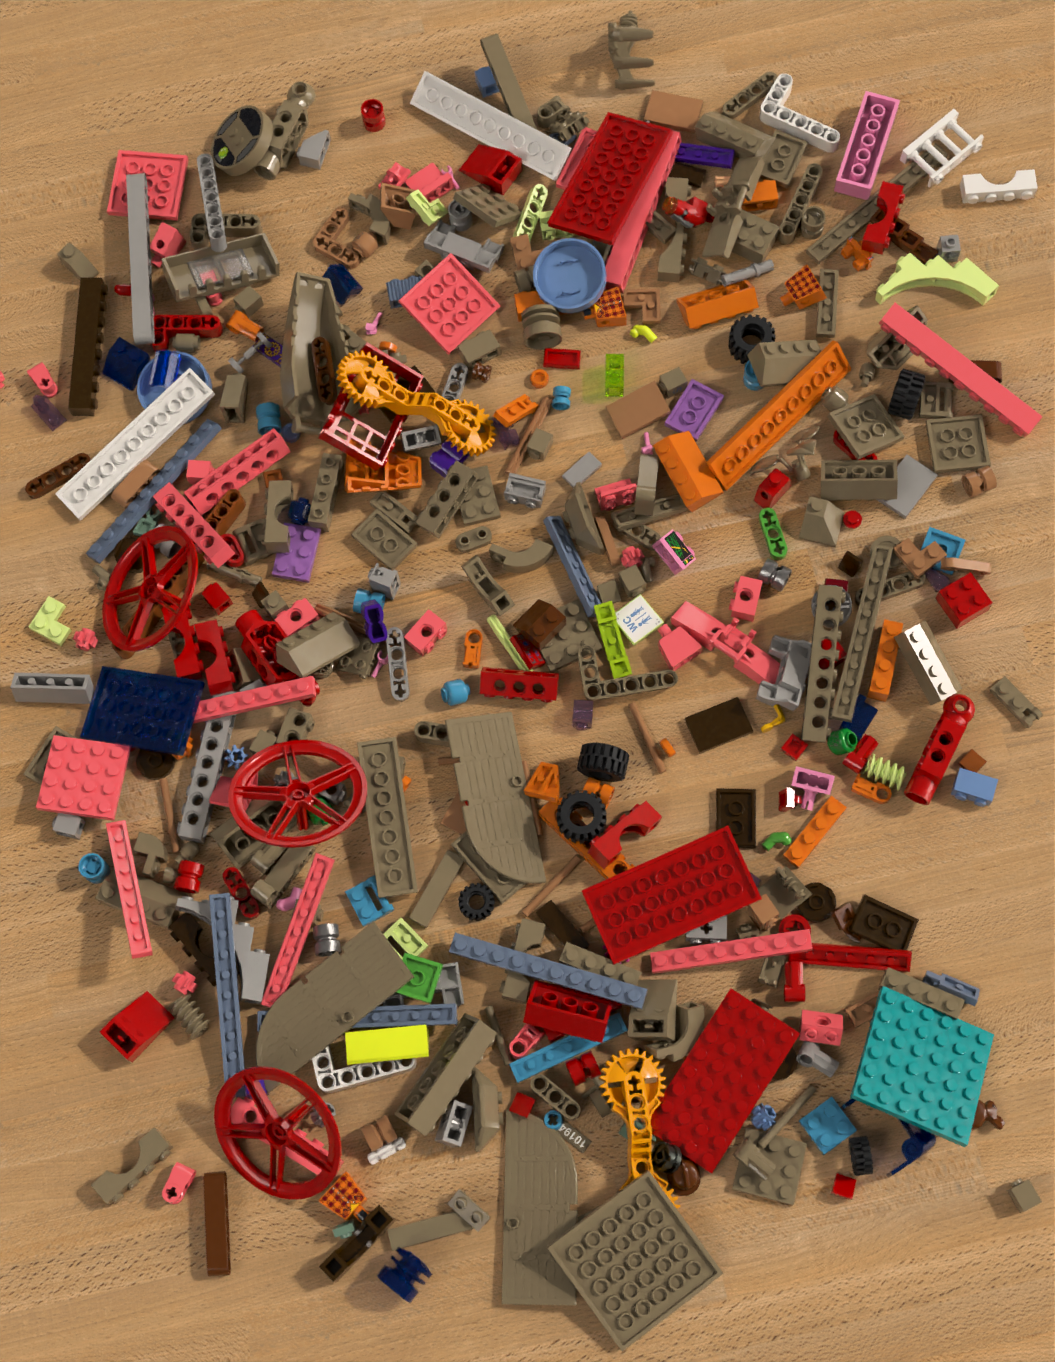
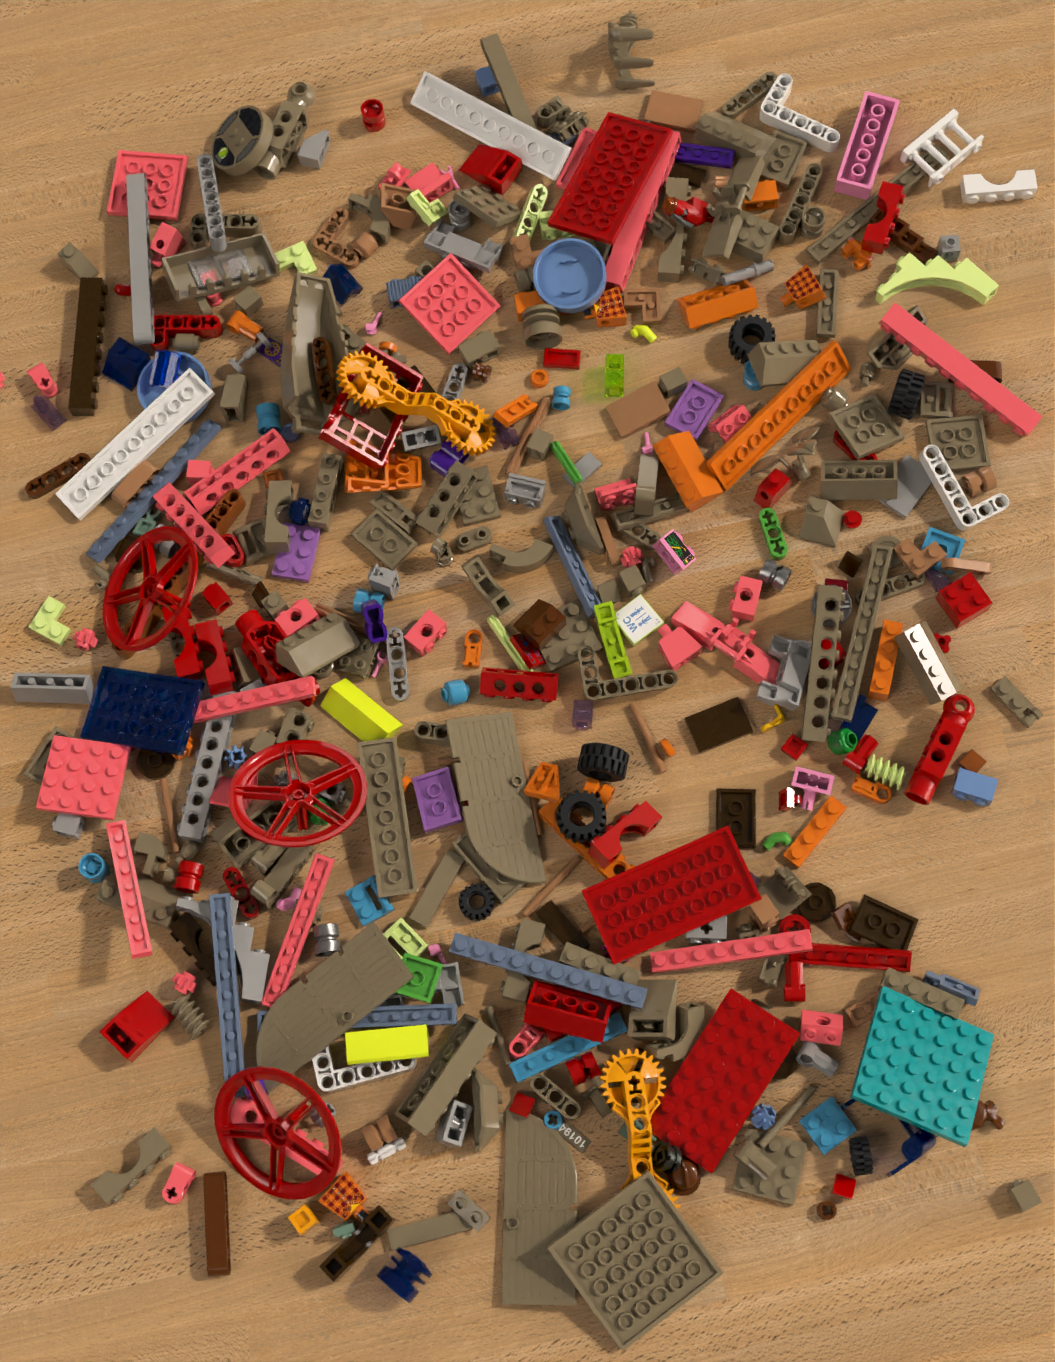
none -> yellowish green plate [275,241,318,275]
none -> light orange brick [288,1204,320,1235]
none -> neon yellow slope [320,678,403,742]
none -> medium lavender plate [412,766,463,833]
none -> bright pink hand [429,944,447,964]
none -> dark tan connector [430,537,453,567]
none -> bright green axle [550,441,583,484]
none -> coral bracket [707,404,752,444]
none -> reddish brown bush [817,1201,837,1220]
none -> white beam [919,445,1009,531]
none -> red plate [933,633,951,653]

